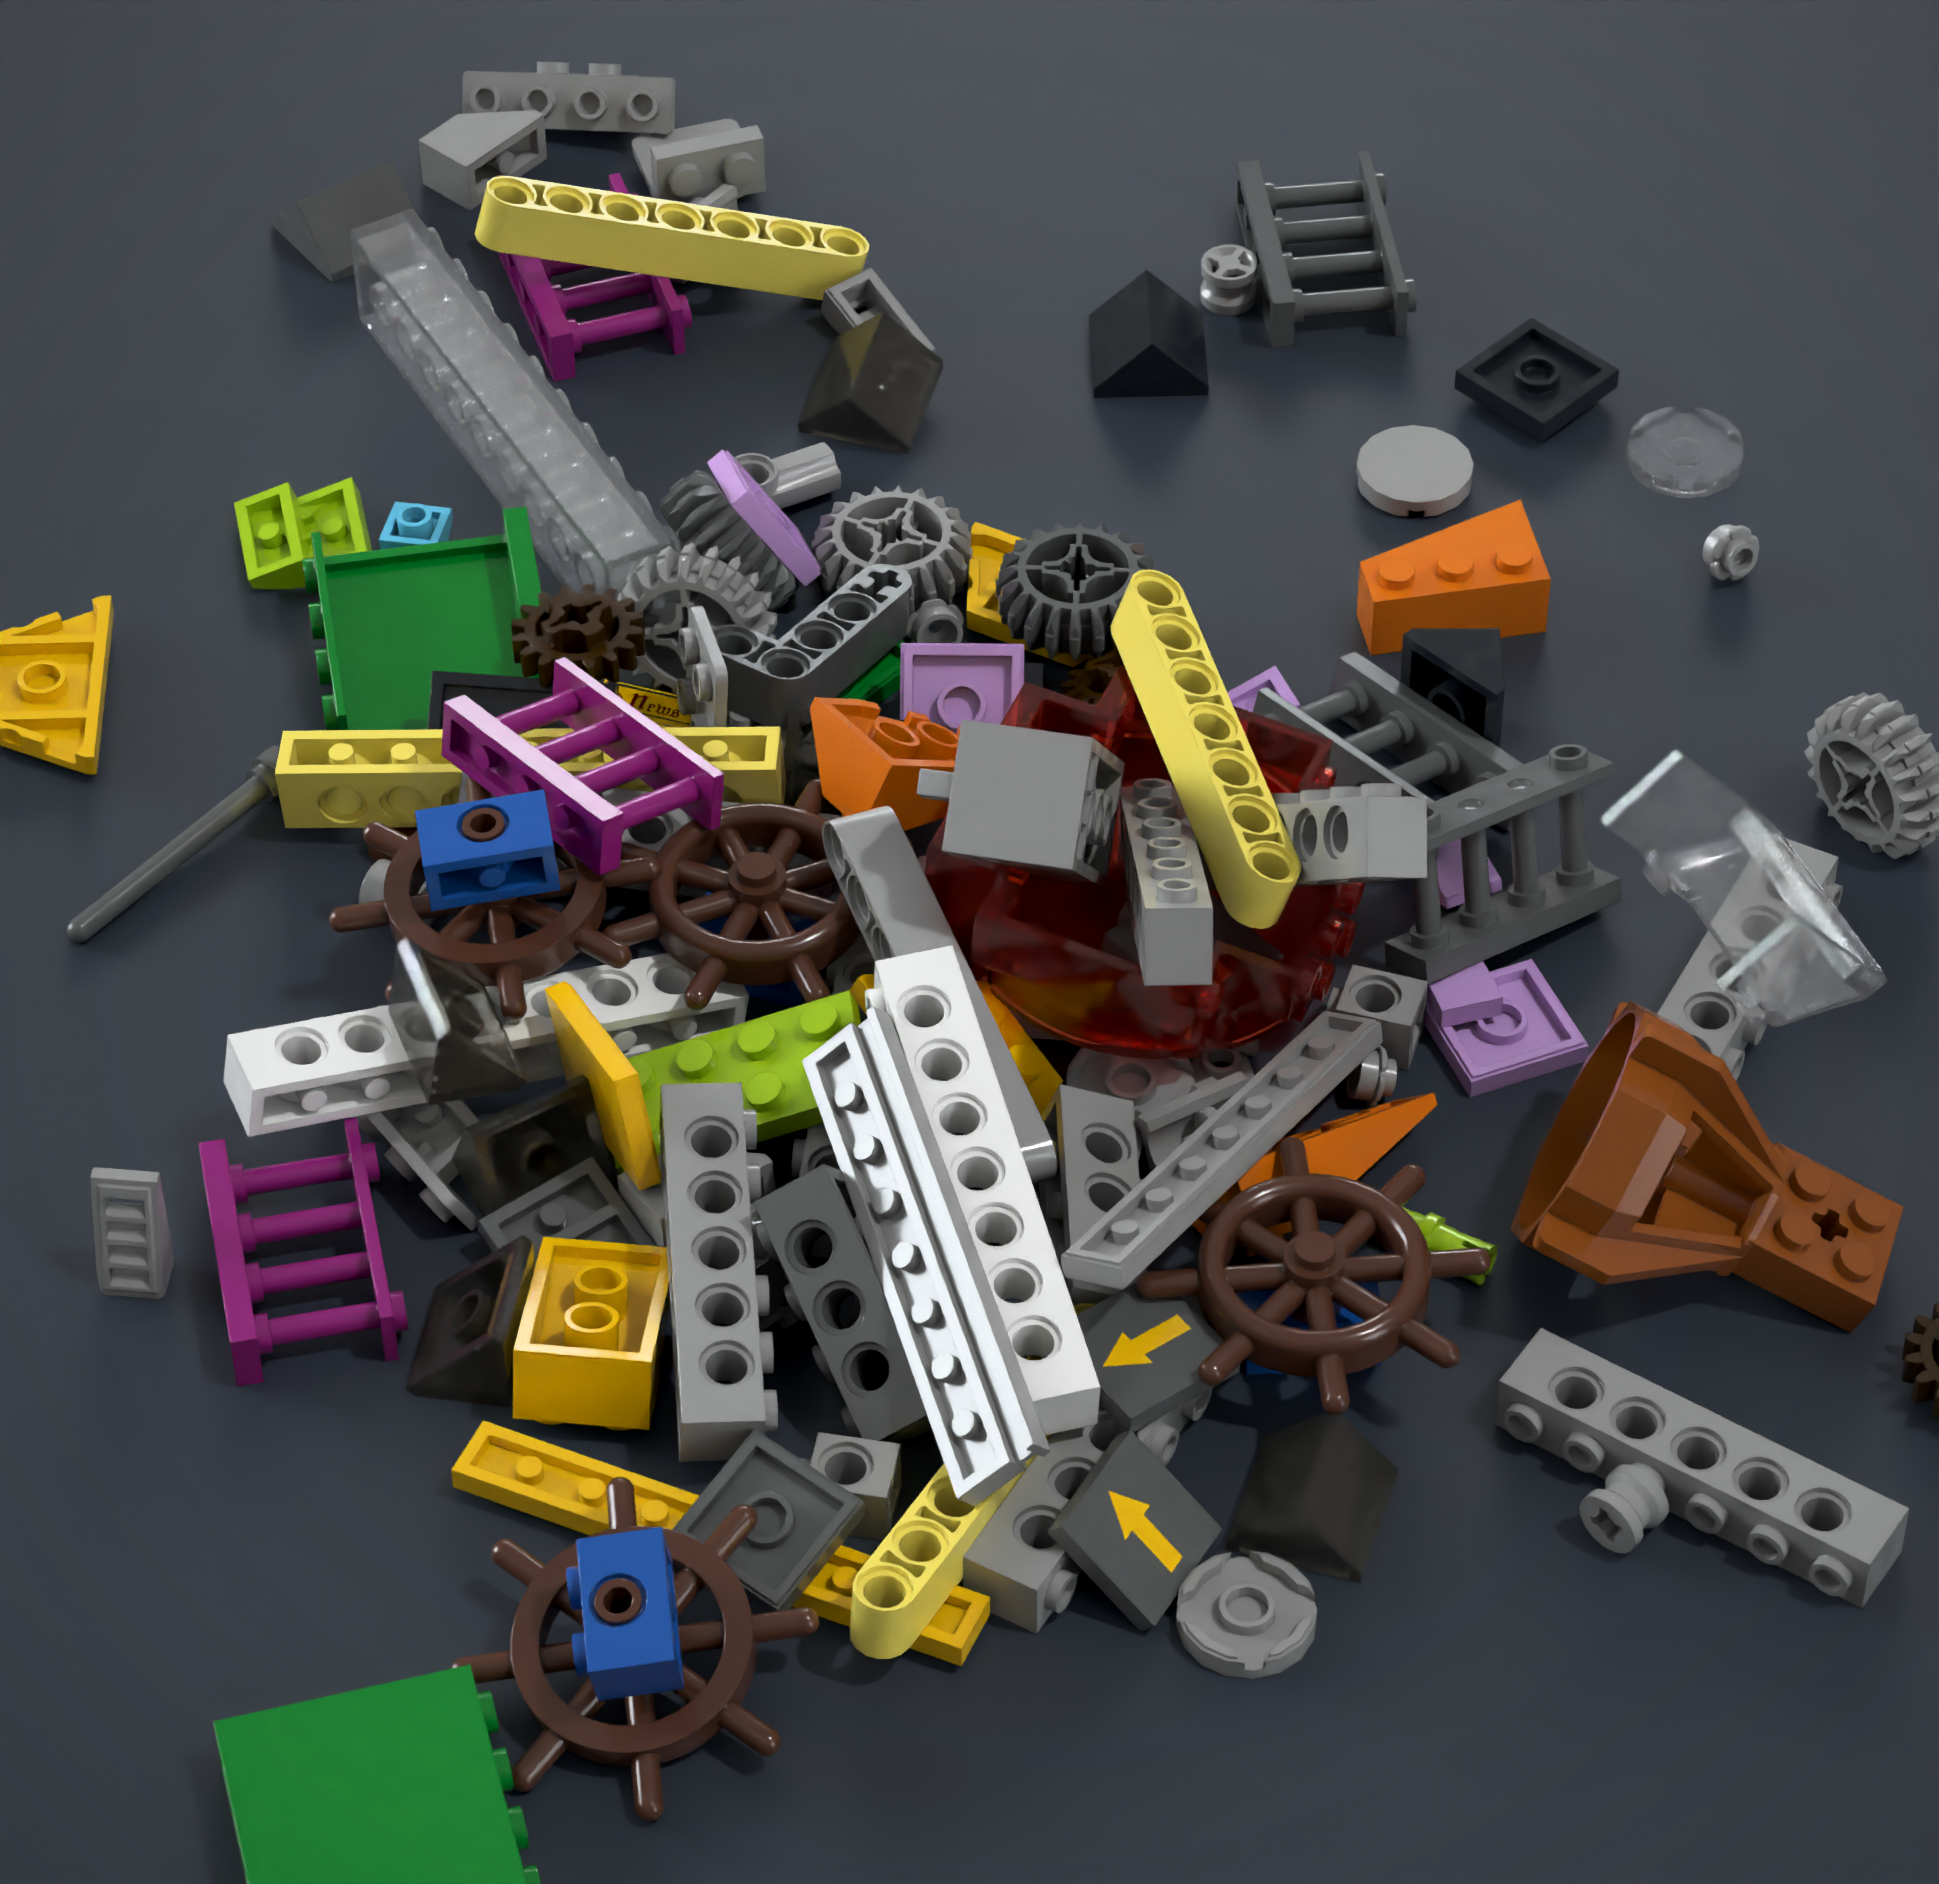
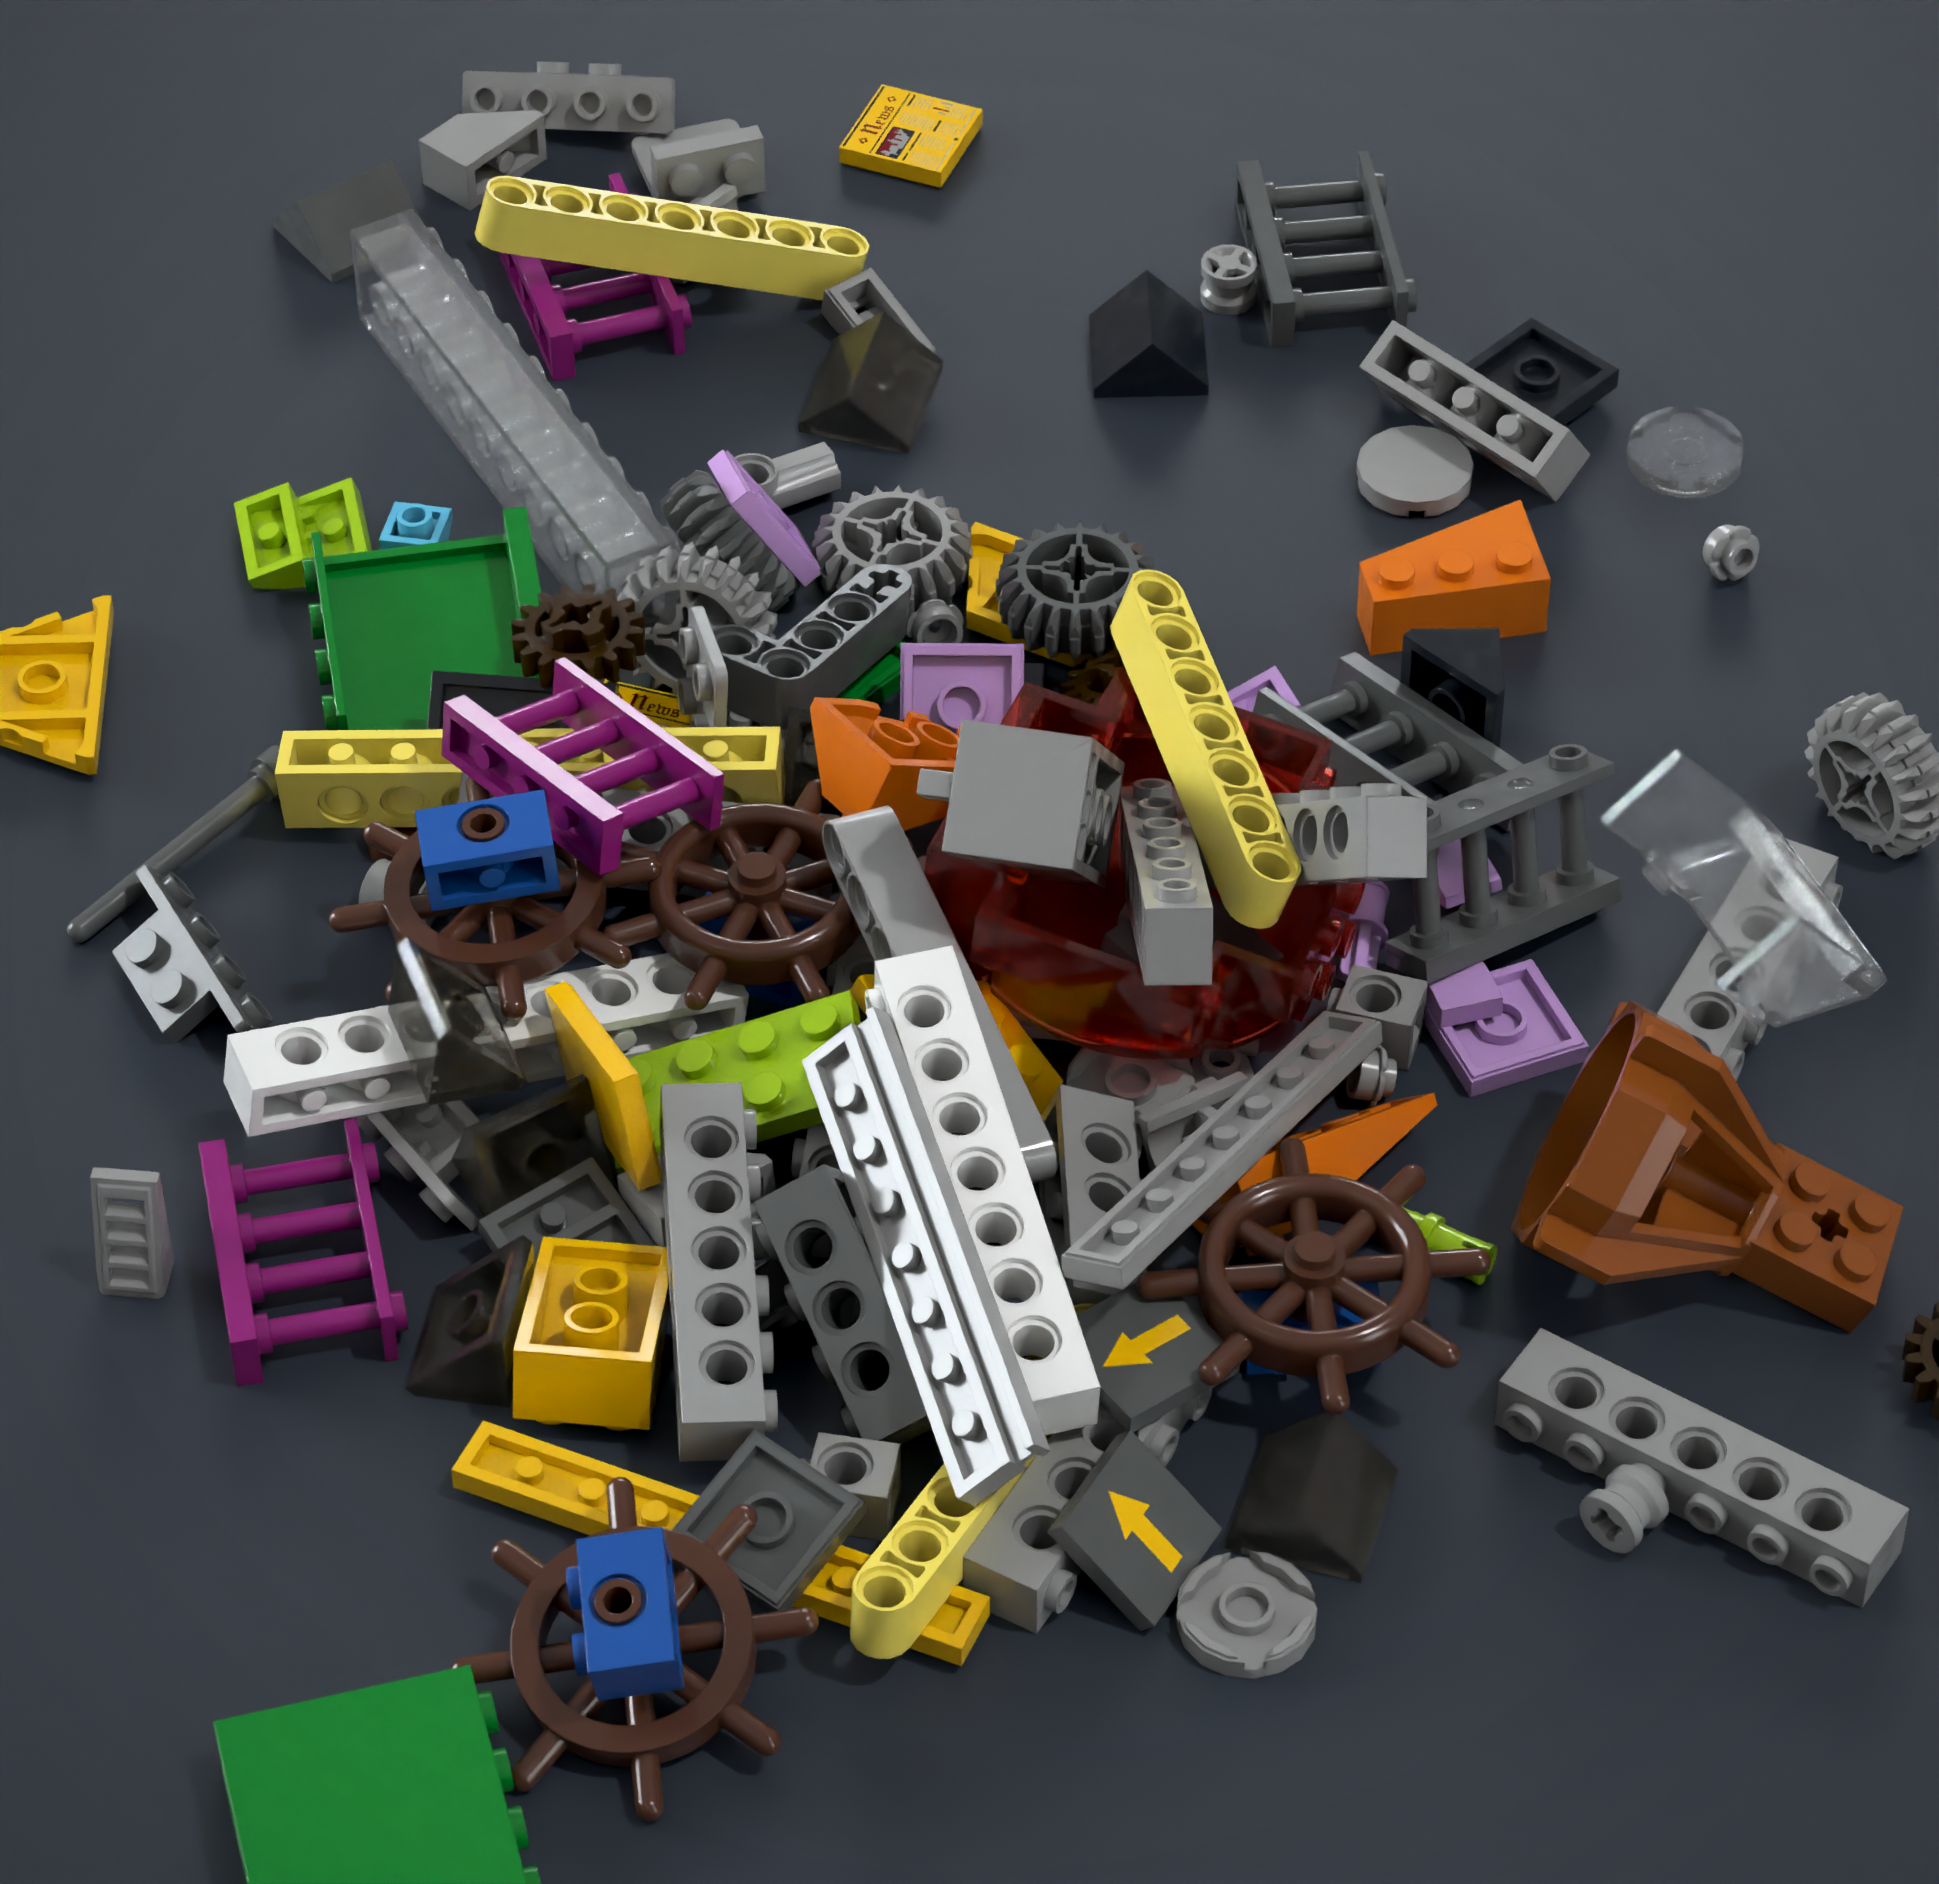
none -> bracket [112,863,273,1043]
none -> yellow tile [839,84,983,188]
none -> lavender axle [1337,881,1390,982]
none -> light grey brick [1359,320,1590,502]

